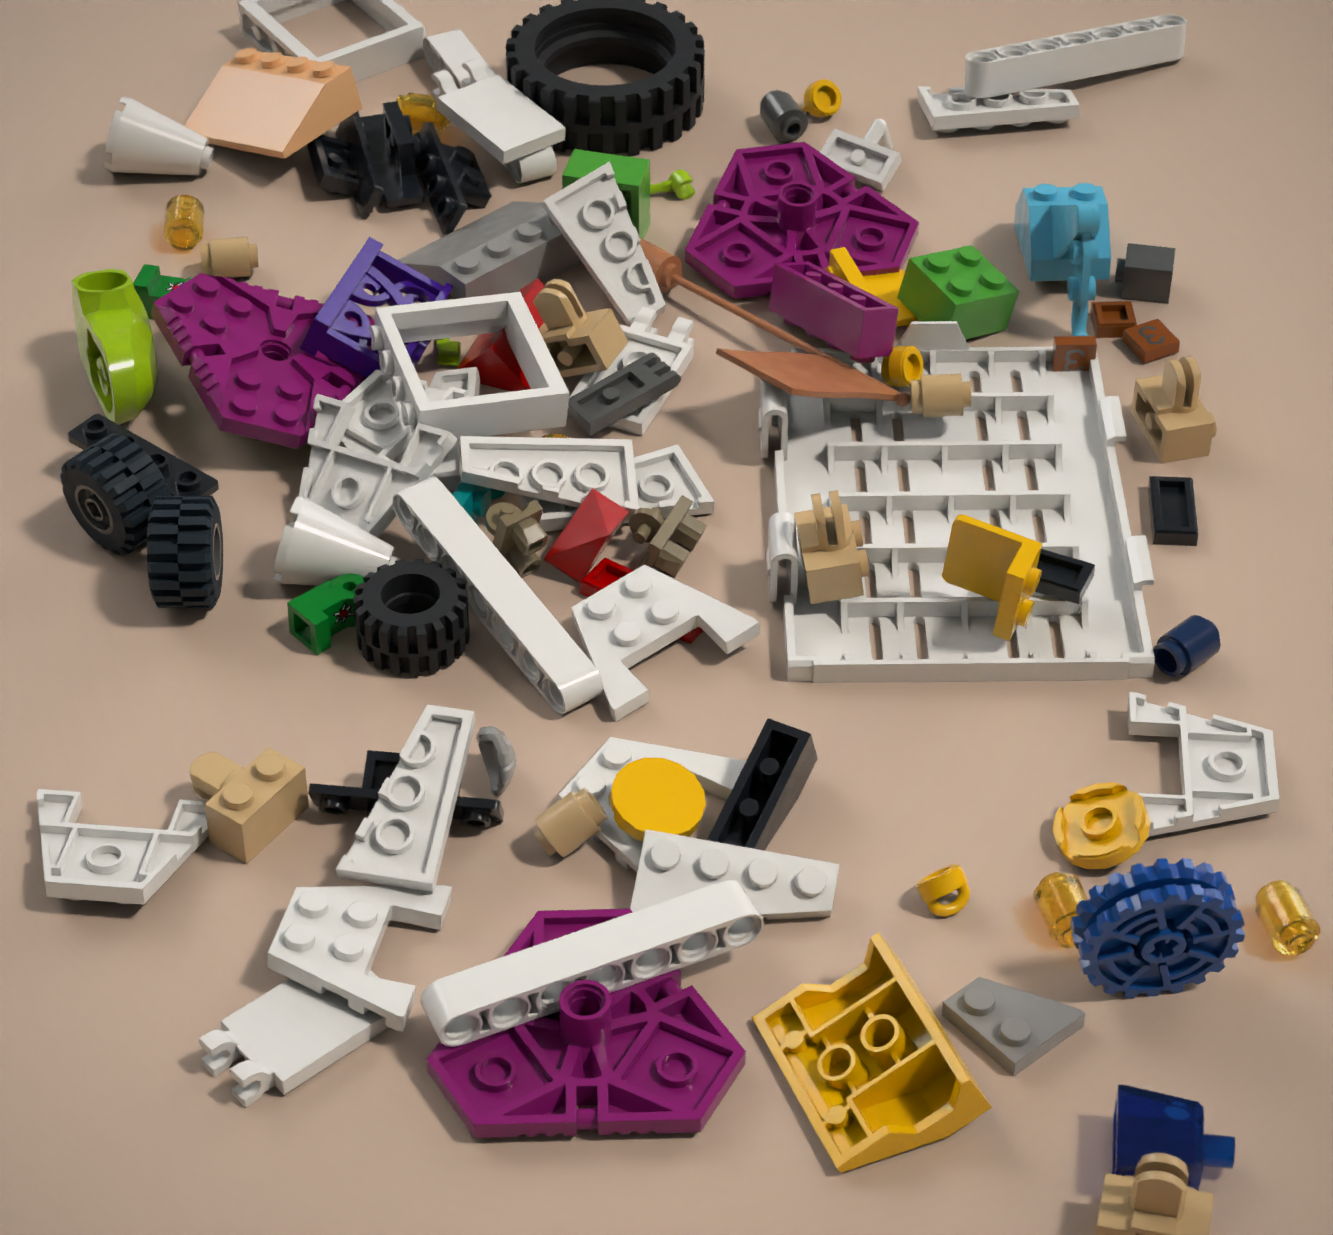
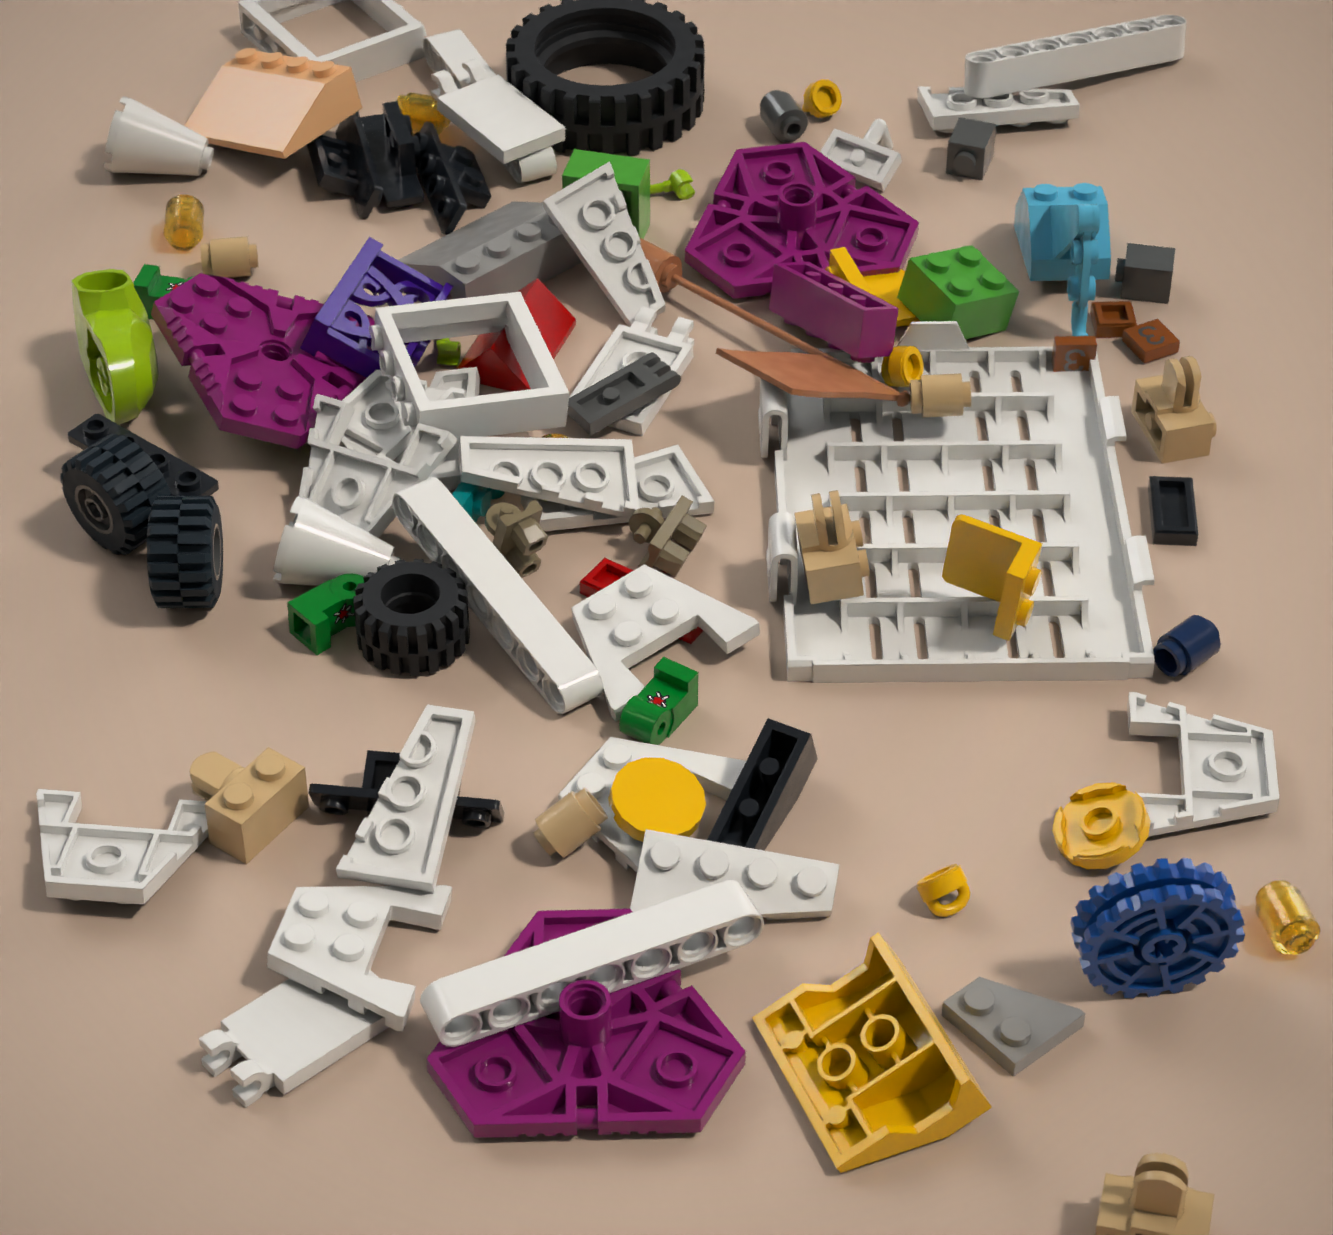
light grey piece [476,726,516,796] -> none
tan brick [533,279,628,378] -> none
red slope [544,488,629,584] -> none
clear yellow brick [1033,872,1088,948] -> none
black tile [1035,549,1095,604] -> none
clear blue torso [1112,1084,1235,1191] -> none
none -> green leg [619,656,698,745]
none -> dark grey brick [946,117,996,180]

